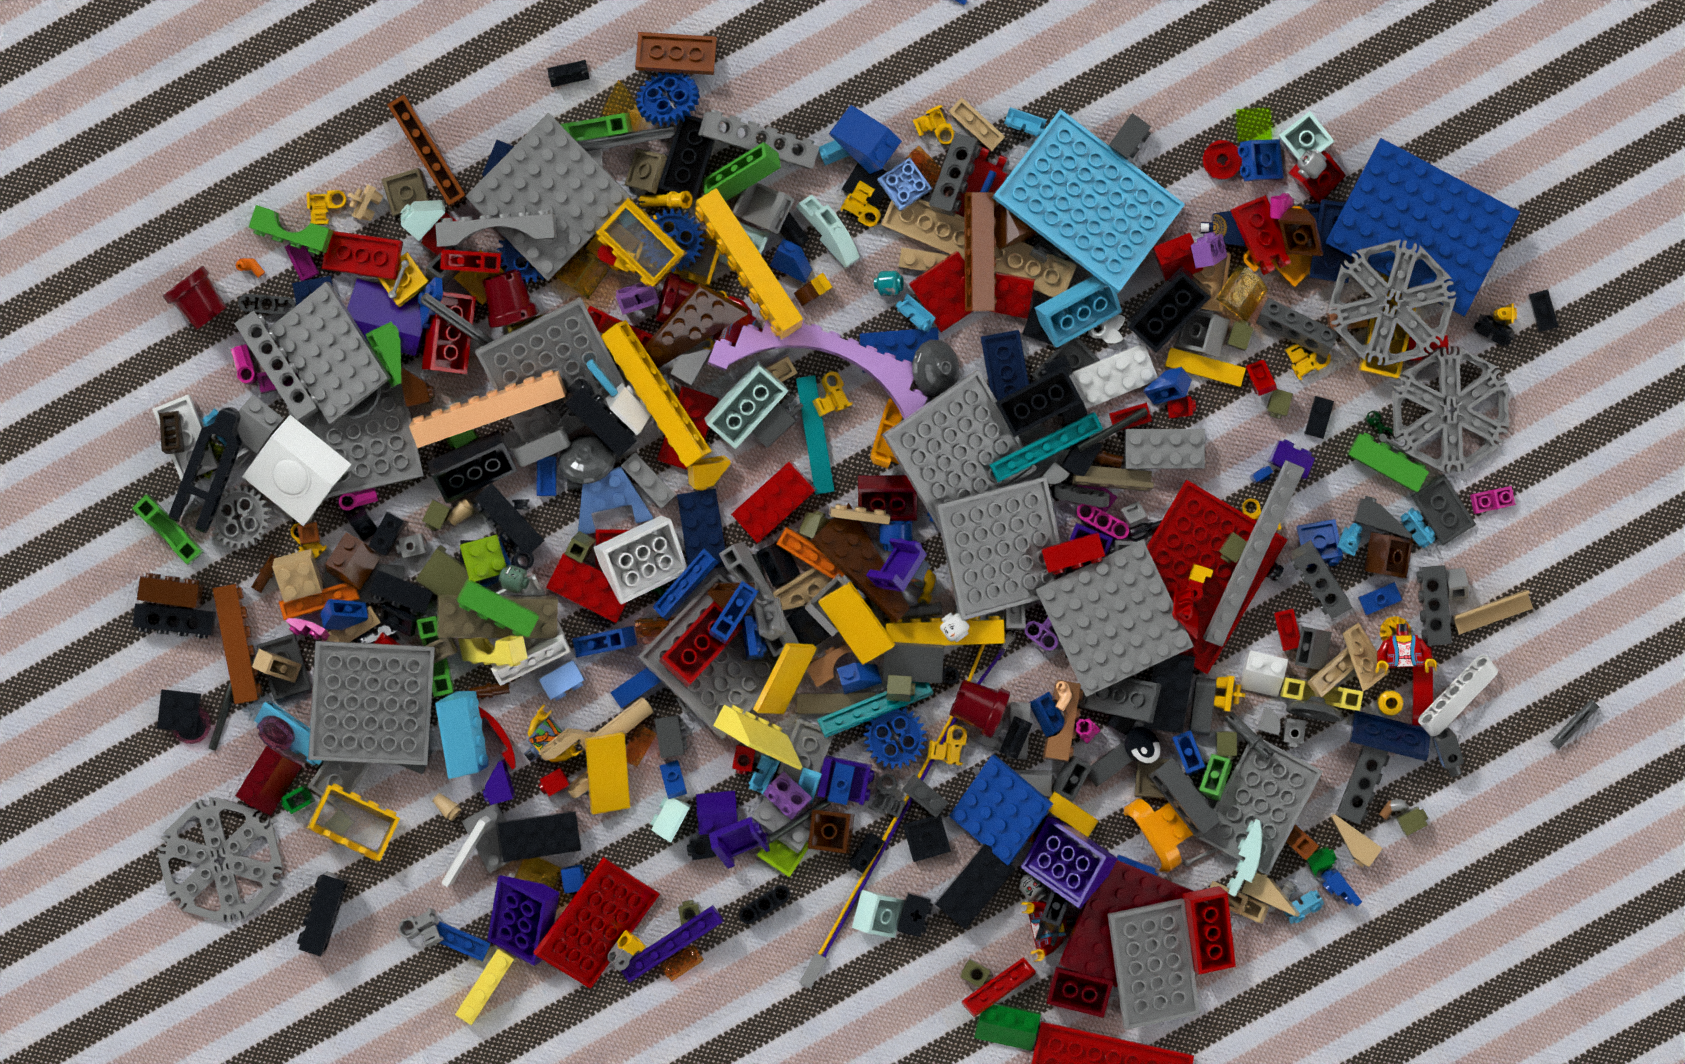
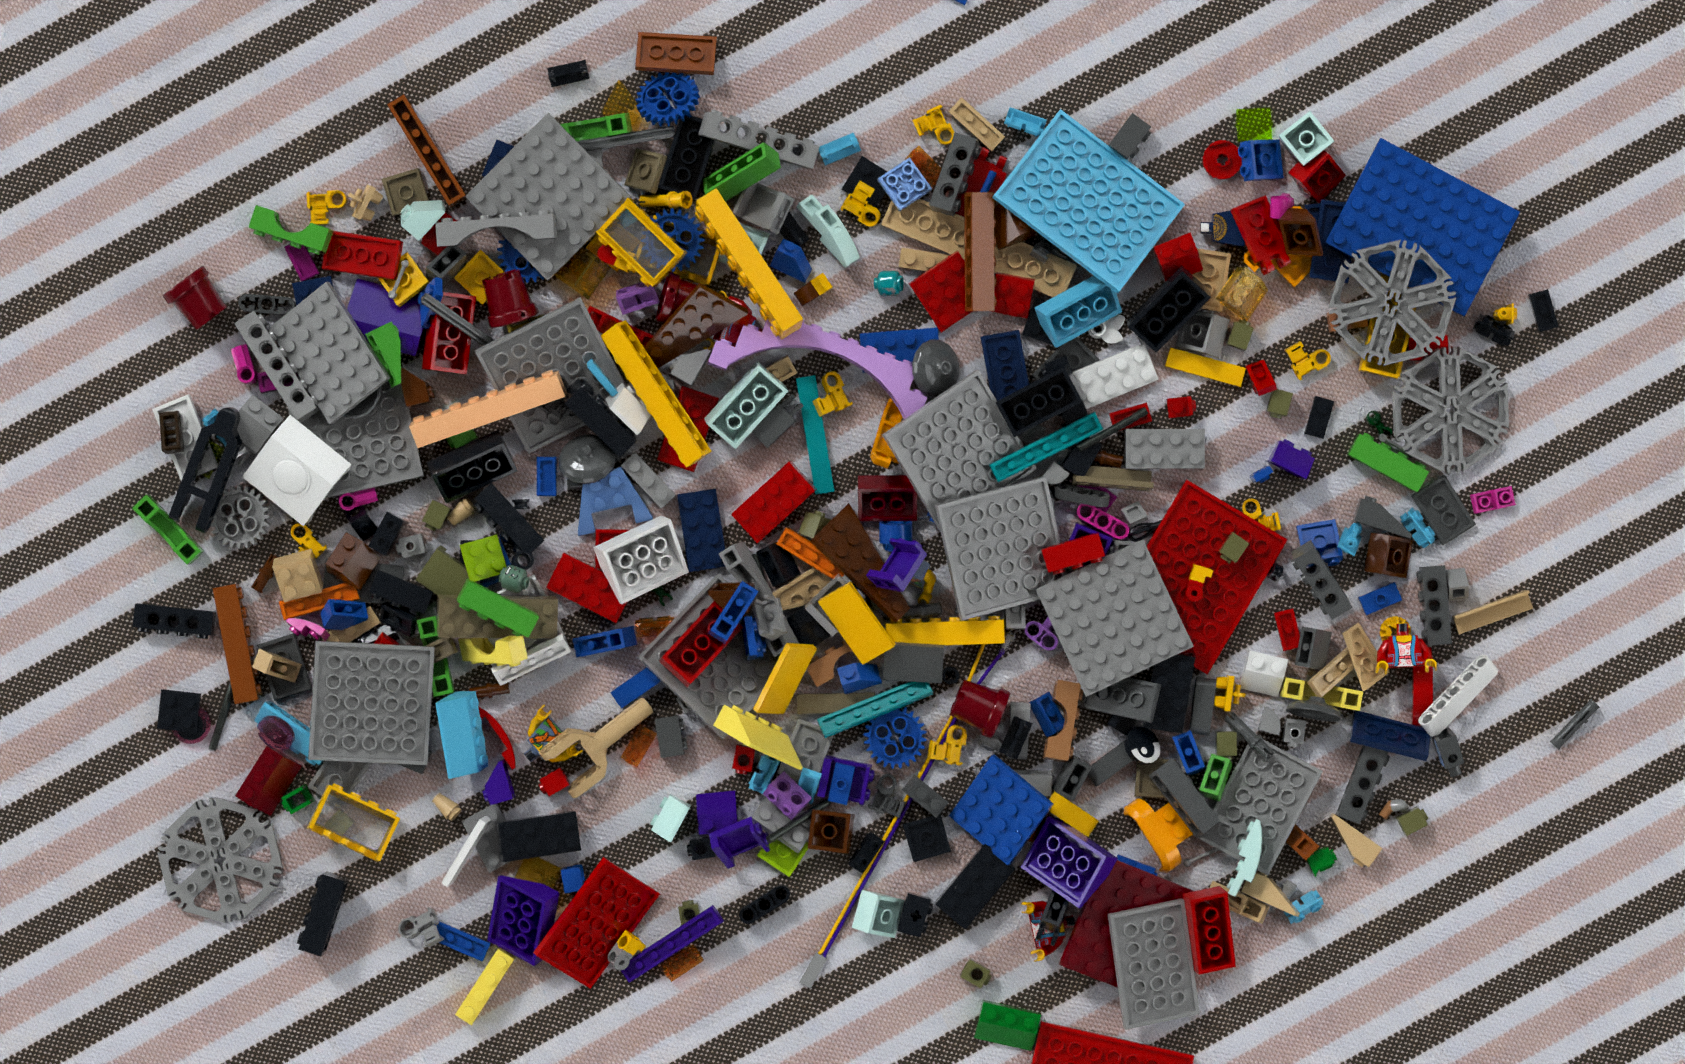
reddish brown brick [137,573,204,608] -> none
orange arm [235,258,265,278] -> none
dark orange tile [297,522,320,545] -> none
red slope [440,250,501,273] -> none
light grey beam [511,426,571,467] -> none
light blue brick [539,659,586,701] -> none
olive brick [565,531,596,563] -> none
yellow tile [585,732,630,814] -> none
blue plate [653,549,719,621] -> none
blue plate [659,760,687,799] -> none
yellow slope [687,455,731,490] -> none
blue slope [829,105,902,174] -> none
tan plate [829,504,890,525] -> none
olive brick [887,675,915,702] -> none
medium azure hinge [896,294,936,332] -> none
white head [940,612,969,643] -> none
red tile [962,957,1036,1017] -> none
light grey head [1019,873,1048,901] -> none
dark red slope [1046,967,1114,1018] -> none
light nougat arm [1055,681,1072,712] -> none
dark pink piece [1076,718,1101,744] -> none
blue slope [1144,367,1192,405] -> none
red hinge [1172,587,1199,639] -> none
medium lavender brick [1191,232,1227,268] -> none
light grey plate [1203,460,1305,646] -> none
dark grey brick [1256,298,1339,358] -> none
light grey head [1297,149,1326,179] -> none
blue plate [1320,868,1362,907] -> none
yellow head [1377,690,1404,716] -> none

